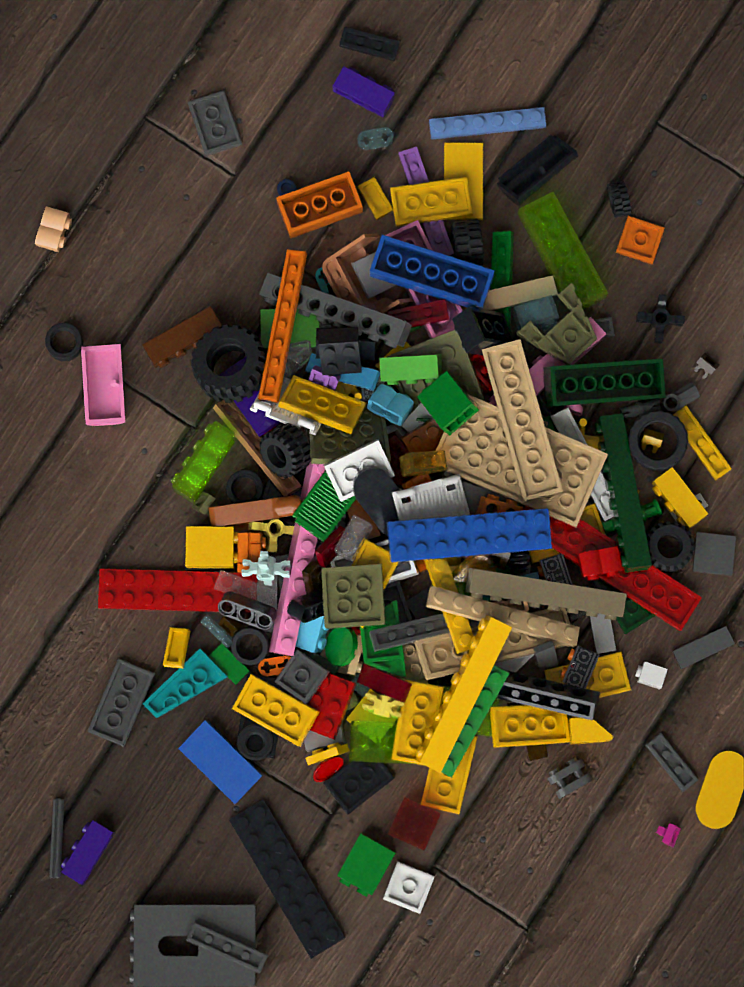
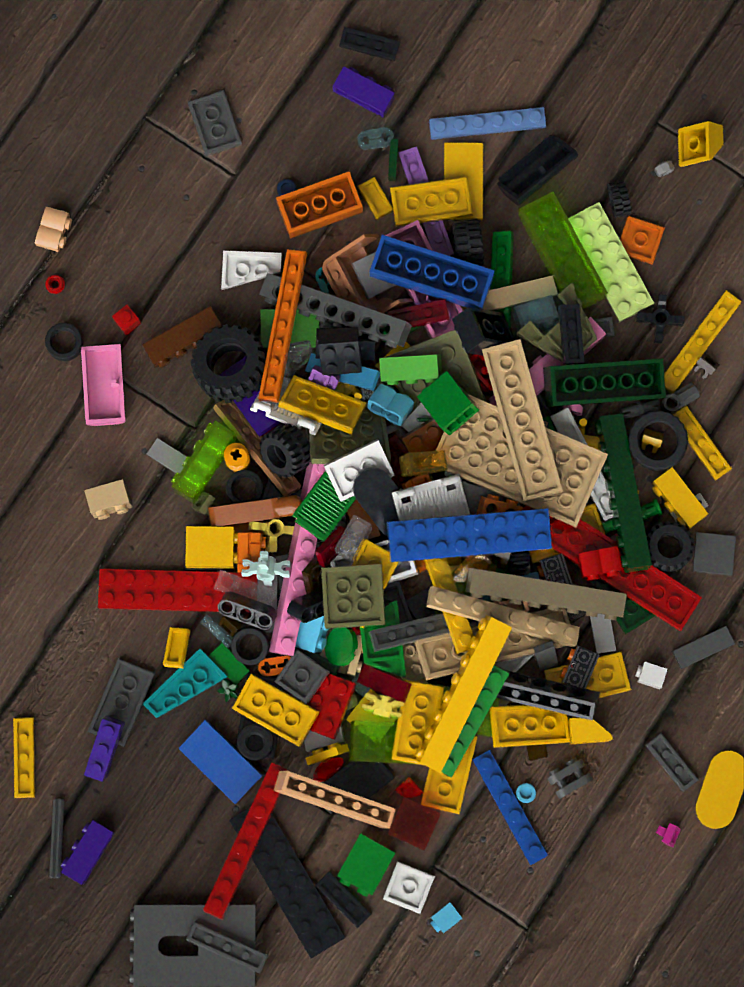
none -> yellow tile [13,717,35,798]
none -> red plate [45,275,65,294]
none -> tan brick [84,479,132,520]
none -> dark purple brick [84,715,125,782]
none -> red brick [112,305,141,336]
none -> light grey tile [147,438,190,476]
none -> red brick [203,763,290,920]
none -> dark green plant [217,679,239,702]
none -> white wing [221,251,282,290]
none -> light orange piece [224,443,250,472]
none -> light nougat brick [274,771,396,828]
none -> black tile [315,871,371,928]
none -> dark green tile [388,139,398,182]
none -> red tile [395,777,423,798]
none -> medium azure brick [430,902,462,933]
none -> blue plate [472,750,548,865]
none -> medium azure tile [516,783,536,803]
none -> black plate [558,304,585,365]
none -> yellowish green plate [565,202,654,322]
none -> light grey tile [655,160,675,177]
none -> yellow tile [664,290,742,394]
none -> yellow slope [678,121,723,167]

